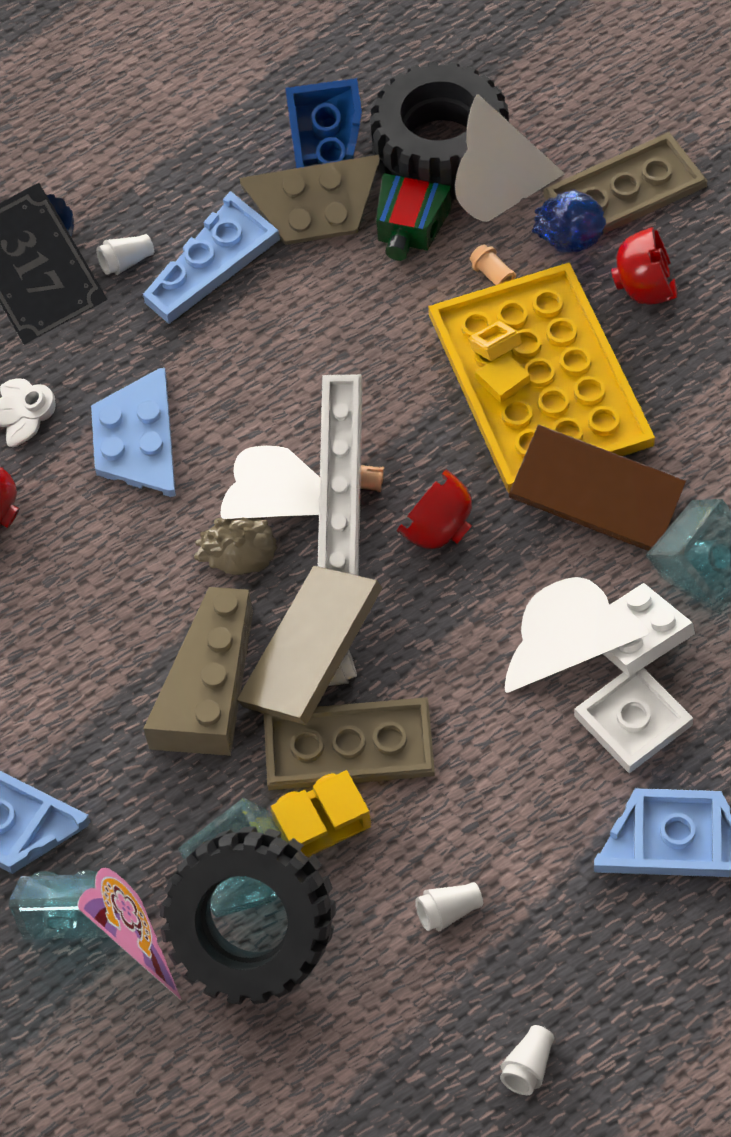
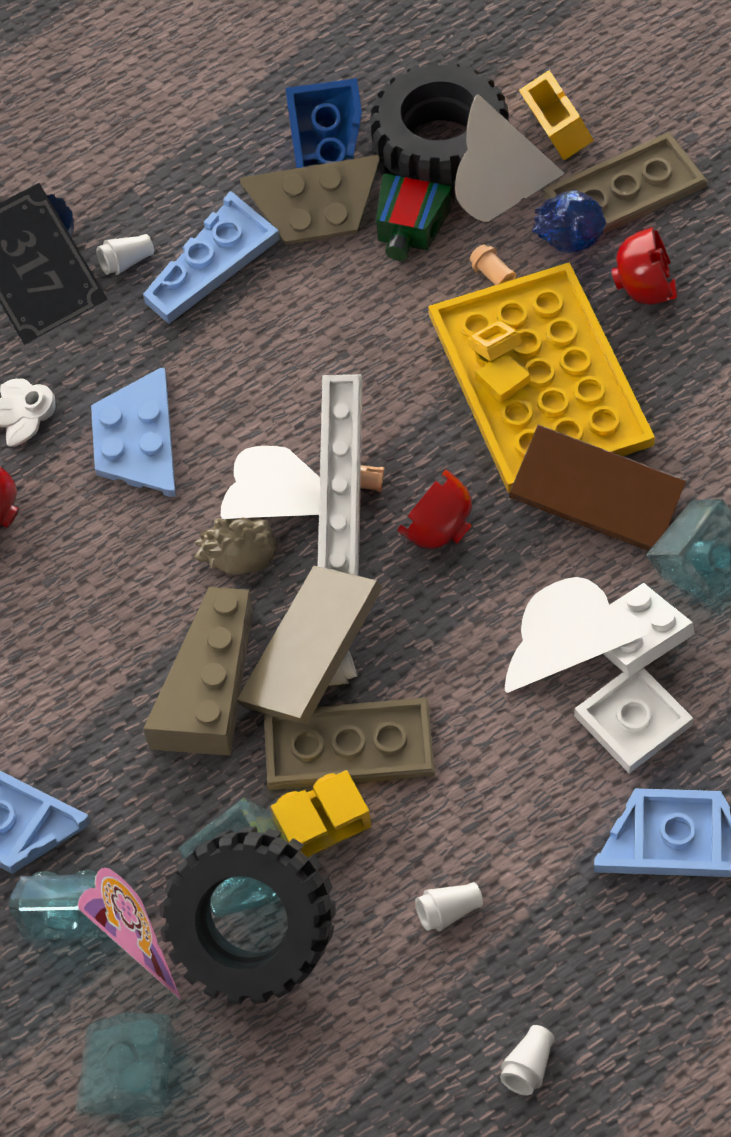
none -> clear light blue slope [75,1012,175,1117]
none -> yellow piece [519,70,594,160]

